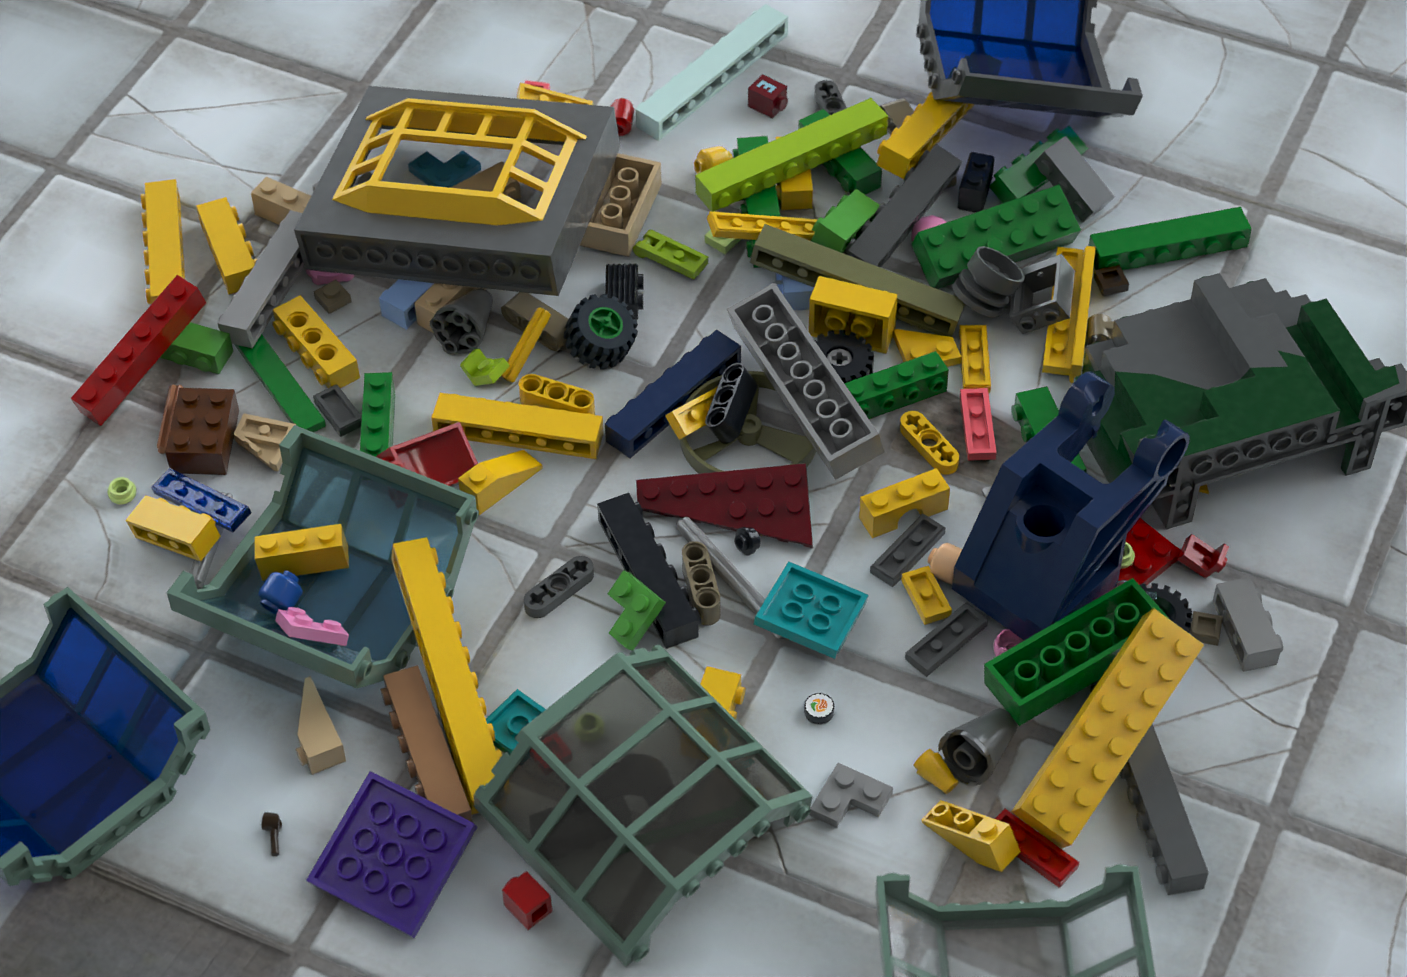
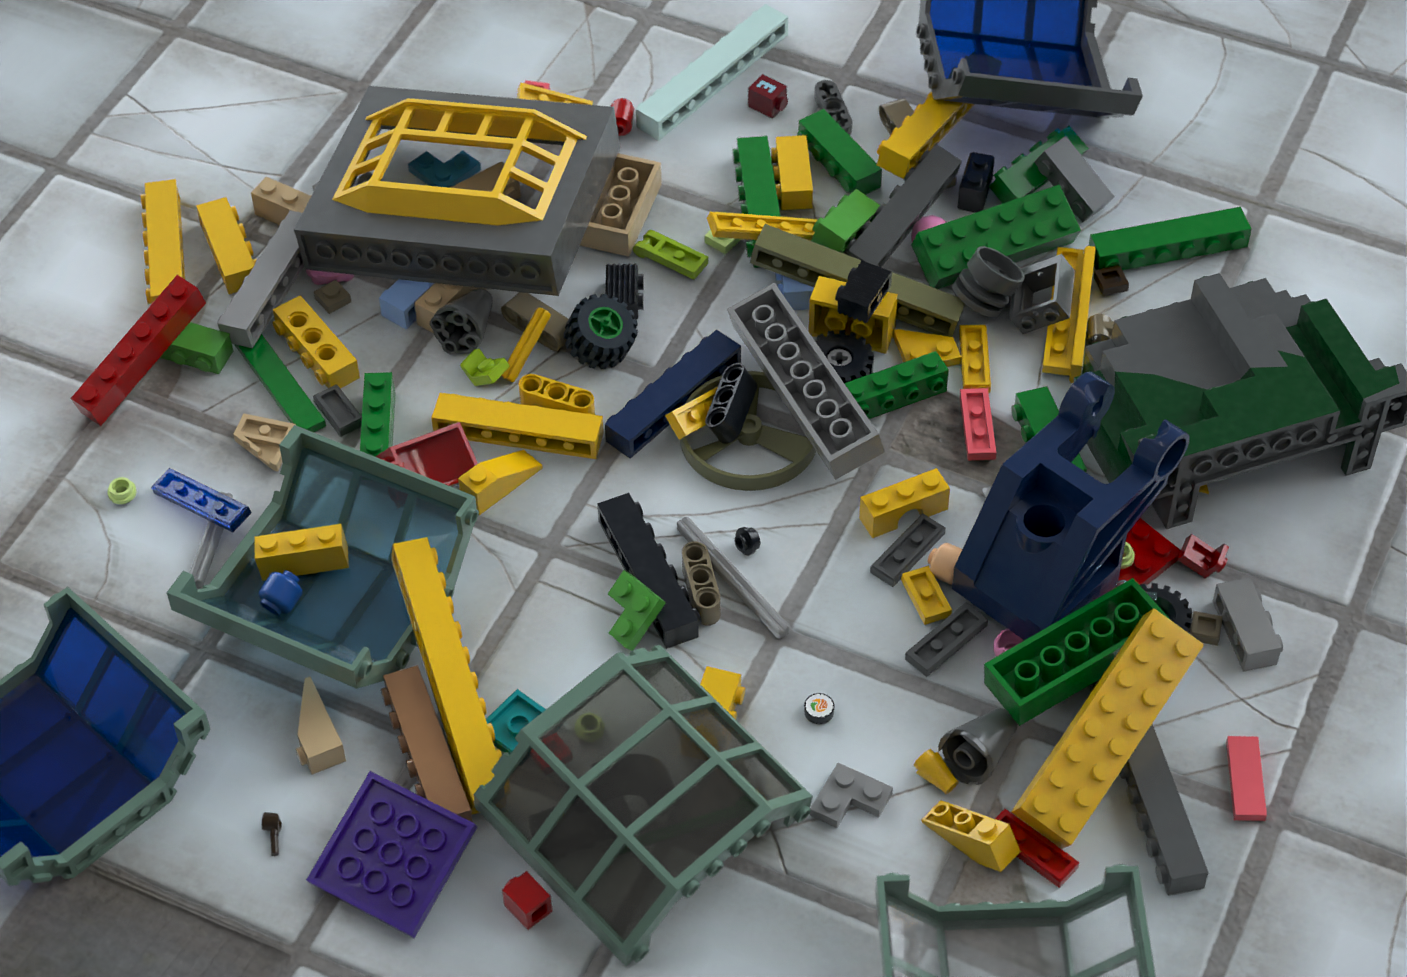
yellow brick [125,495,221,562] -> none
nougat axle [157,385,183,454] -> none
reddish brown brick [165,388,239,475] -> none
bright pink plate [275,607,349,646] -> none
dark grey beam [524,556,594,618] -> none
dark red wing [636,463,813,548] -> none
yellow head [694,146,733,174] -> none
lime brick [695,98,888,212] -> none
teal plate [753,561,869,659] -> none
yellow beam [900,411,959,475] -> none
none -> black brick [835,260,892,323]
none -> coral tile [1226,736,1267,821]

